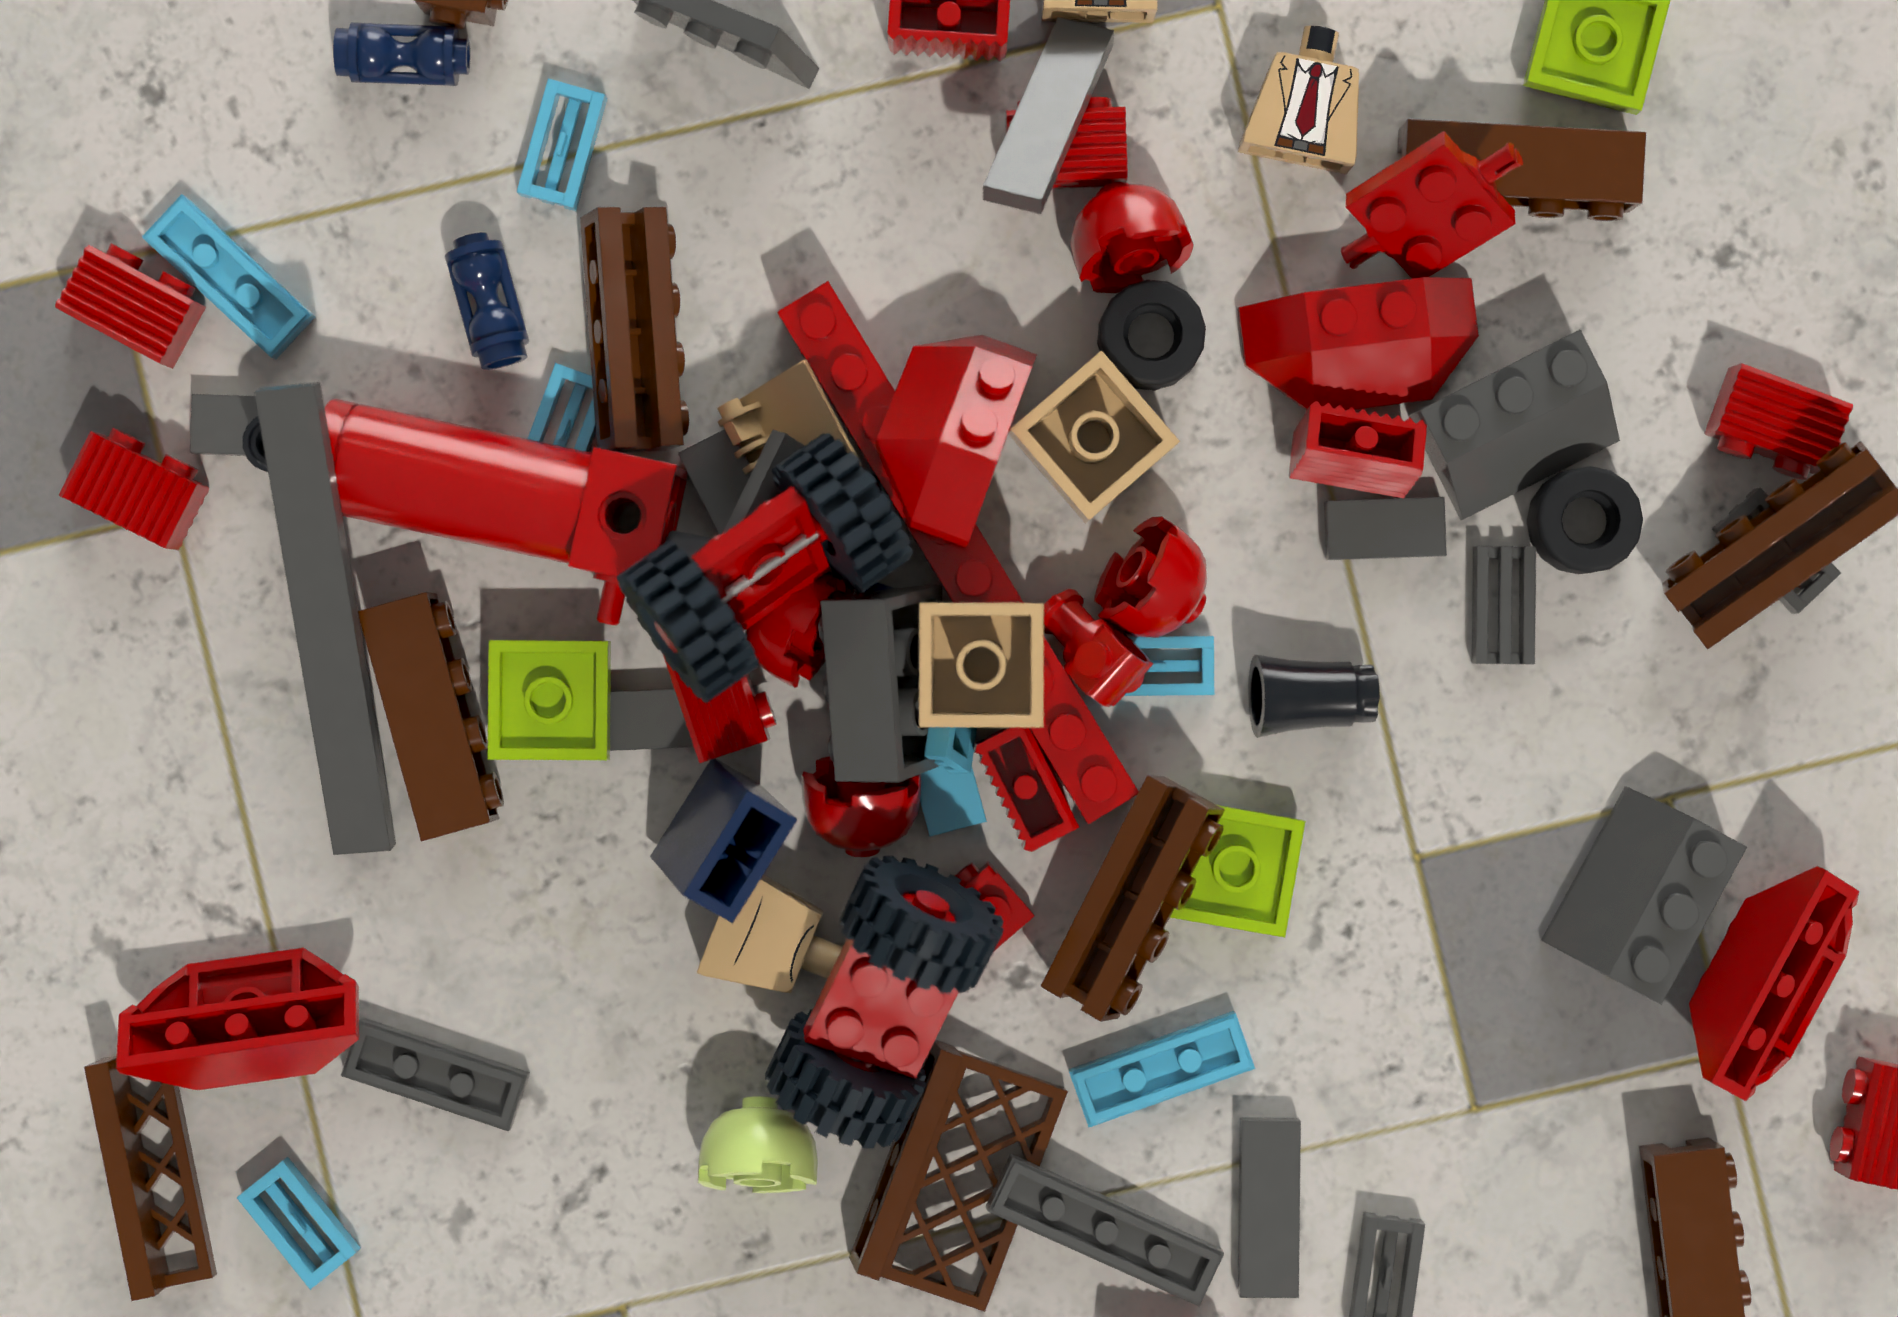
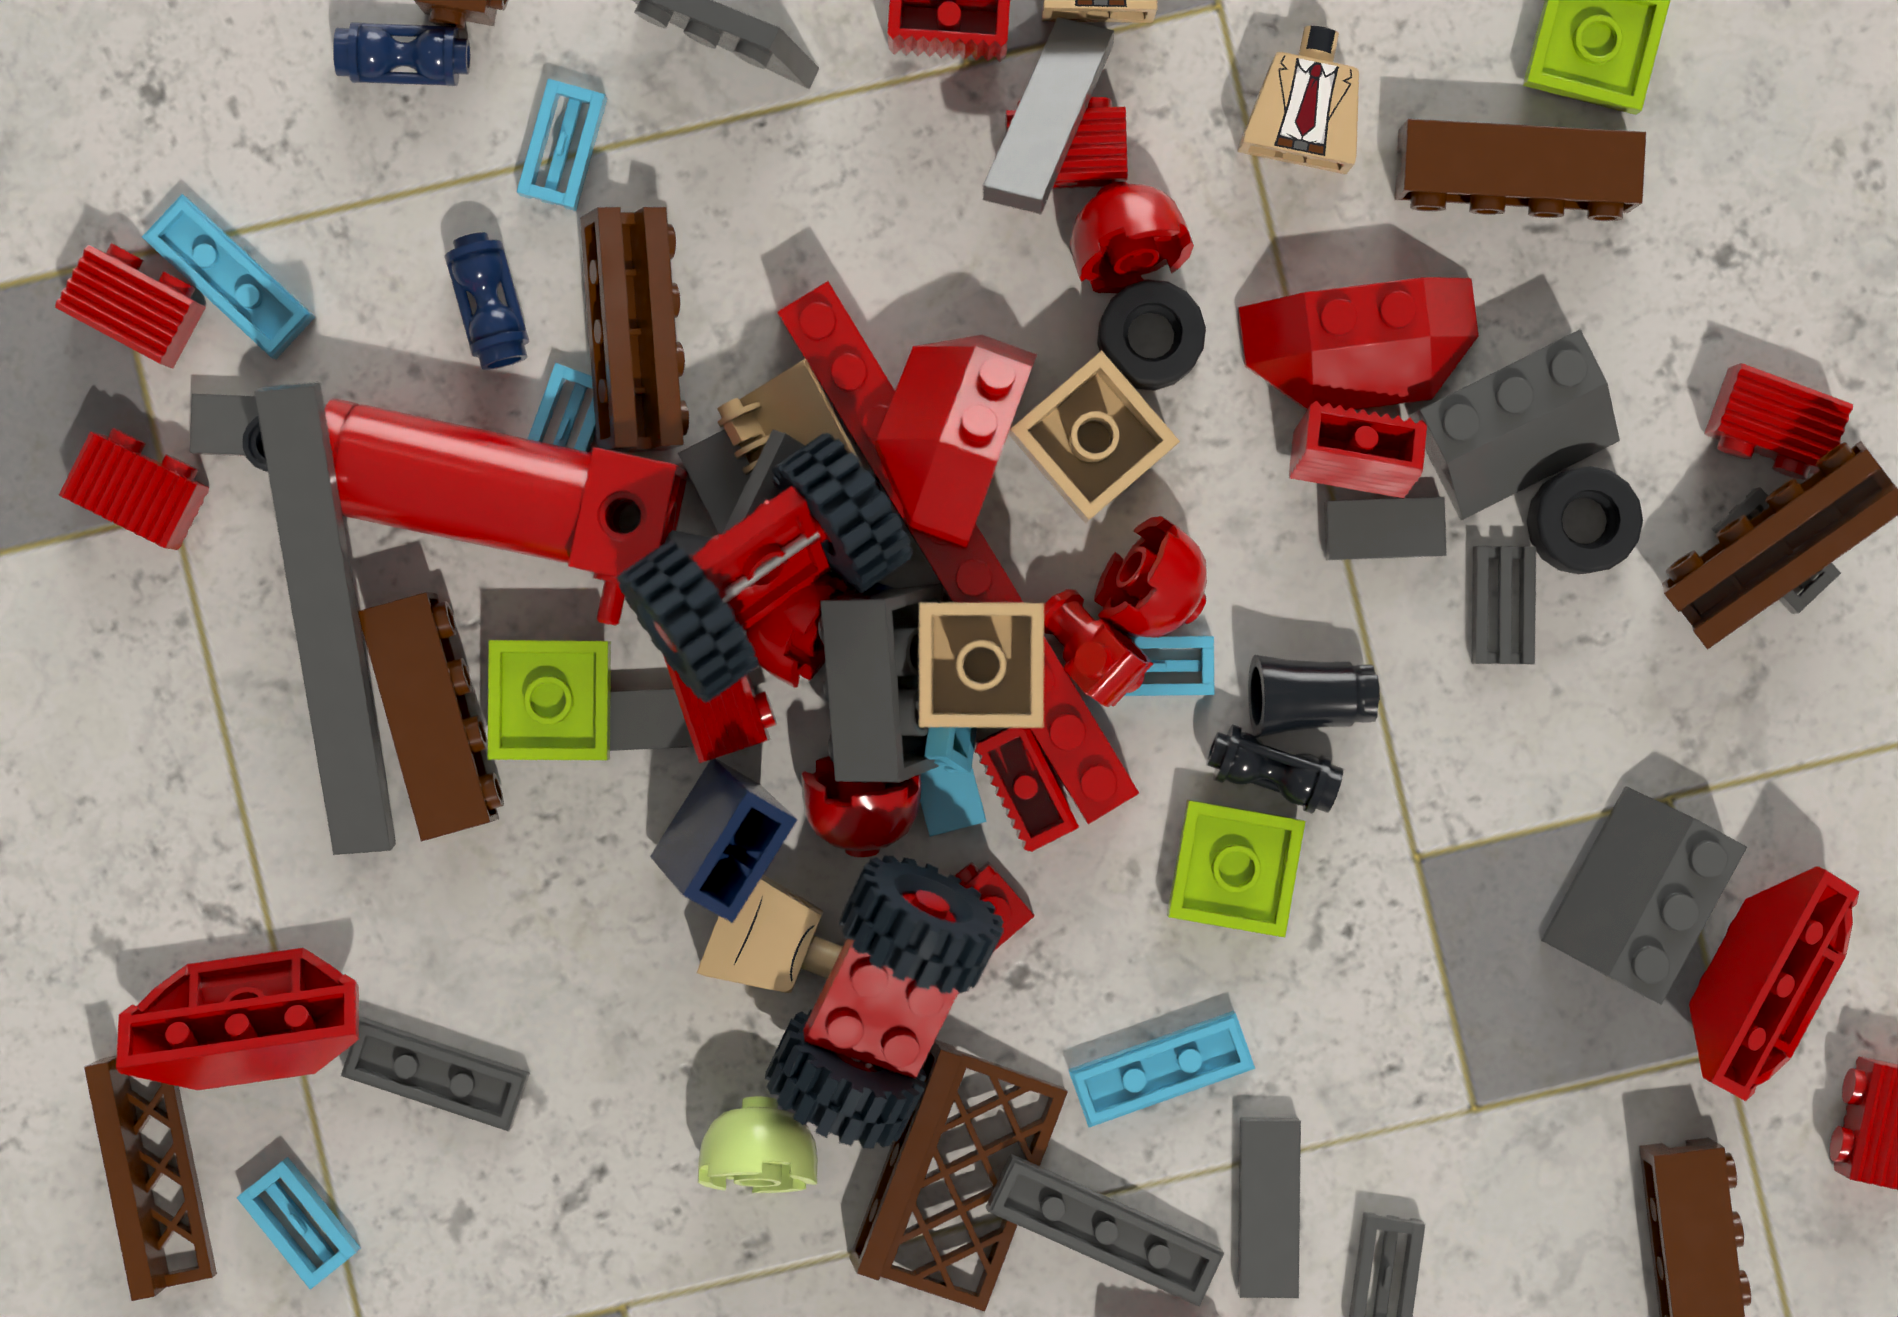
reddish brown brick [1040,775,1225,1022] -> none
red plate [1341,131,1523,279] -> none
none -> black piece [1206,724,1343,814]

